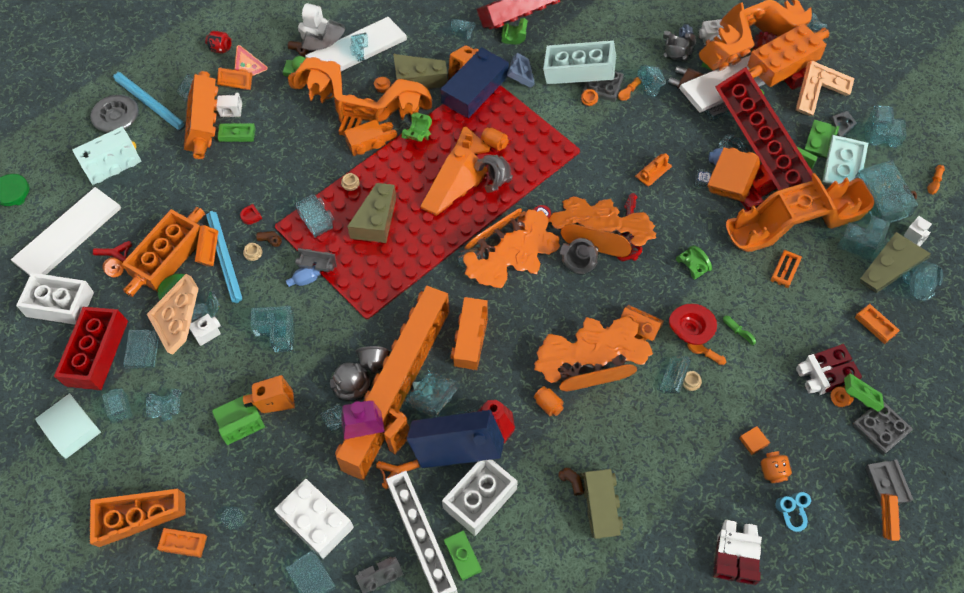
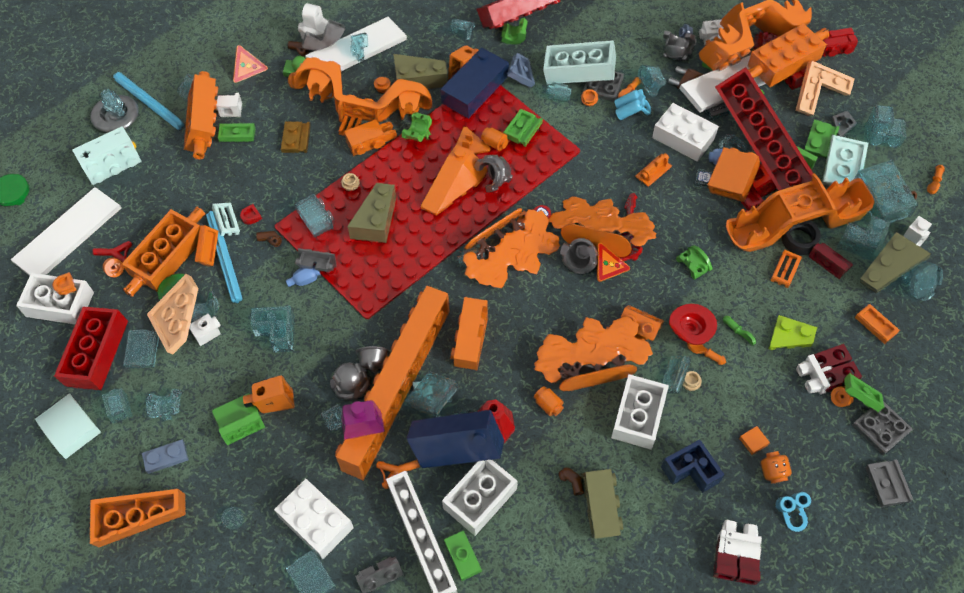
orange plate [157,528,207,558] -> none
red head [205,30,232,54] -> none
orange tile [217,68,252,90] -> none
tan plate [243,243,262,261] -> none
orange bracket [384,409,410,454] -> none
clear light blue arm [808,13,828,32] -> none
orange tile [881,494,900,541] -> none
none -> orange tile [52,272,77,295]
none -> clear light blue plant [101,89,125,117]
none -> sand blue plate [142,439,189,474]
none -> light aqua tile [212,203,240,236]
none -> pearl gold plate [281,122,311,153]
none -> bright green plate [503,109,543,147]
none -> clear light blue brick [546,82,572,102]
none -> piece [597,243,630,282]
none -> white brick [611,374,669,450]
none -> medium azure piece [614,89,651,120]
none -> white brick [652,103,719,162]
none -> dark blue brick [661,439,725,493]
none -> lime wing [769,315,817,350]
none -> black tyre [782,220,821,255]
none -> dark red panel [809,243,853,279]
none -> red brick [822,28,858,57]

